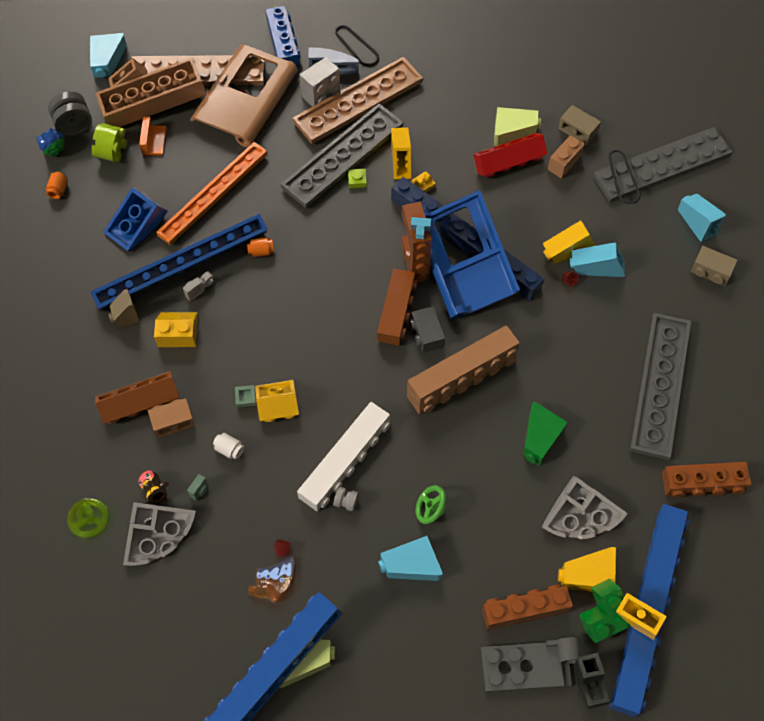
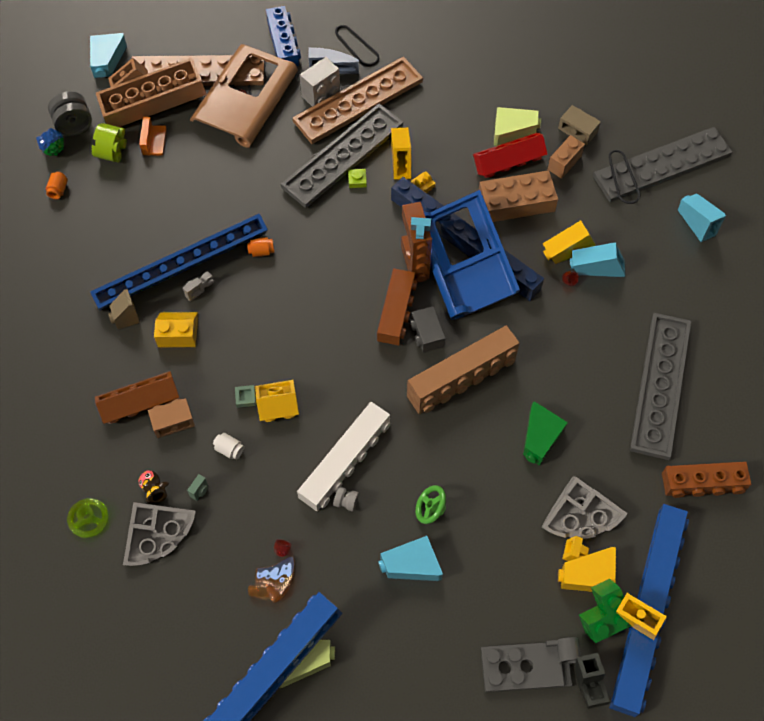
blue slope [103,187,168,252] -> none
orange plate [157,142,268,246] -> none
dark orange brick [482,584,573,631] -> none
dark tan brick [690,245,737,286] -> none
none -> medium nougat brick [479,170,558,222]
none -> yellow tile [562,536,589,561]

